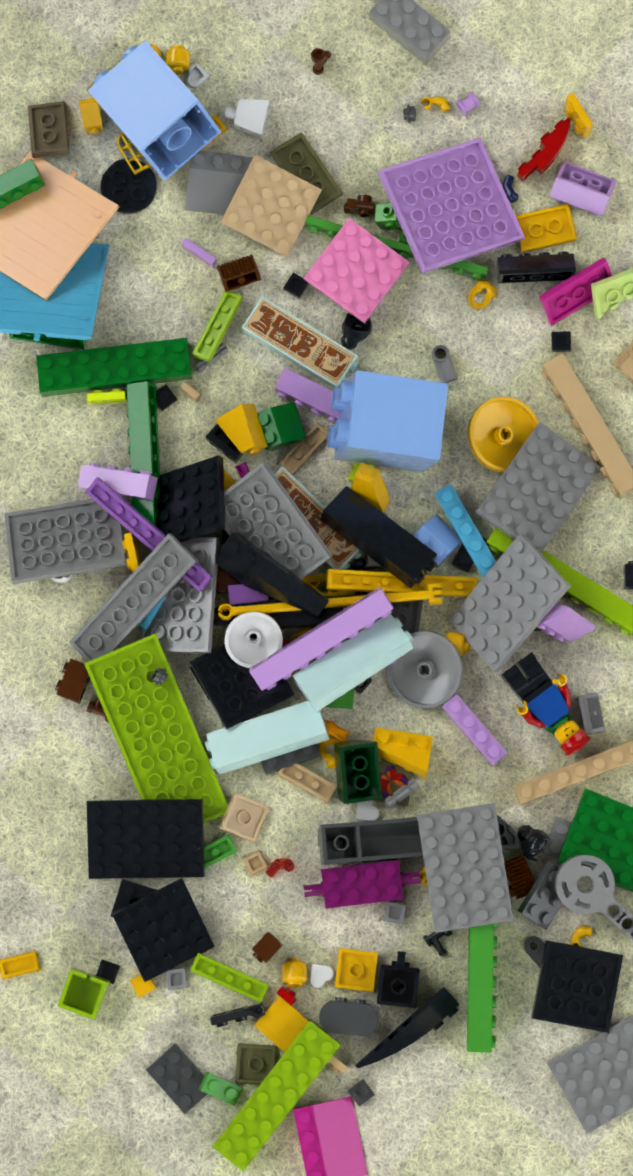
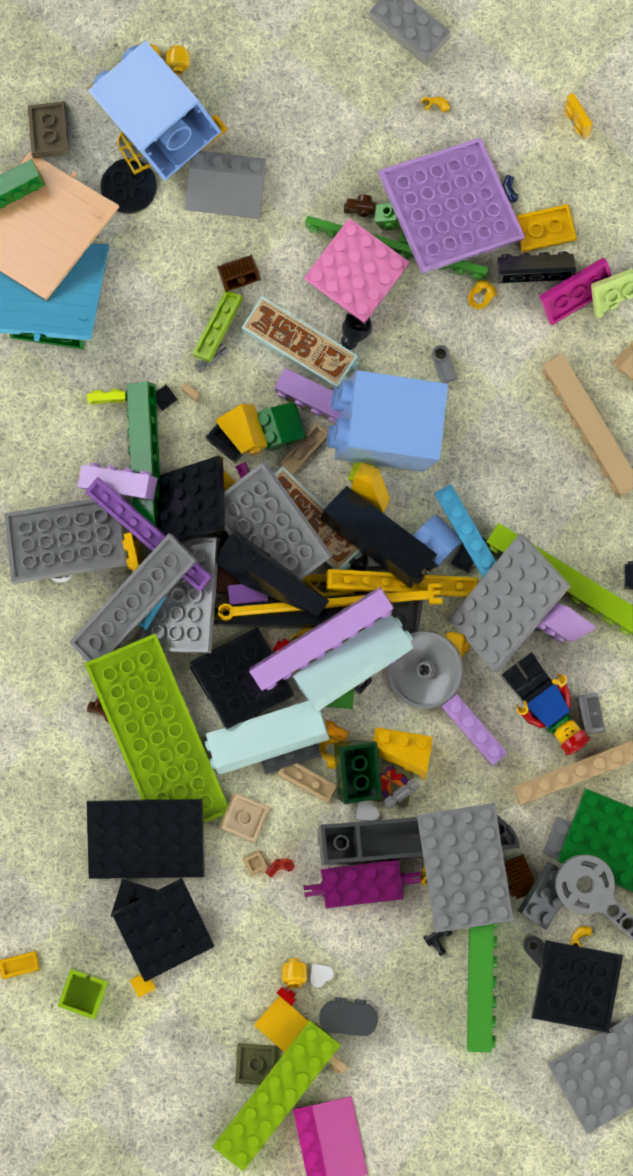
green brick [36,338,192,397] -> none
reddish brown brick [55,659,90,704] -> none
yellow slope [79,98,104,135] -> none
black tile [96,959,120,984] -> none
dark grey plate [146,1043,207,1114] -> none
dark grey plate [151,667,168,686] -> none
light grey plate [166,968,188,990] -> none
lavender tile [181,238,217,268] -> none
white tile [187,64,210,89] -> none
lime plate [190,953,269,1003] -> none
bright green plate [199,1071,243,1106] -> none
bright green plate [204,834,237,868] -> none
black hinge [210,1003,265,1027] -> none
tan plate [221,155,322,257] -> none
white torso [225,99,270,140] -> none
white dish [225,611,283,668] -> none
reddish brown brick [252,932,284,963] -> none
olive plate [270,132,343,215] -> none
black plate [283,272,309,299] -> none
reddish brown piece [311,48,332,75] -> none
yellow plate [335,948,378,992] -> none
dark grey tile [347,1079,375,1107] -> none
black wedge [355,986,459,1068] -> none
black hinge [377,951,420,1008] -> none
light grey plate [384,901,406,924] -> none
dark grey plate [403,104,416,123] -> none
lavender bush [456,92,480,116] -> none
yellow dish [467,397,539,473] -> none
light grey plate [476,422,601,553] -> none
red slope [517,117,571,182] -> none
black piece [517,825,551,861] -> none
lavender slope [550,161,616,216] -> none
black plate [551,331,571,352] -> none

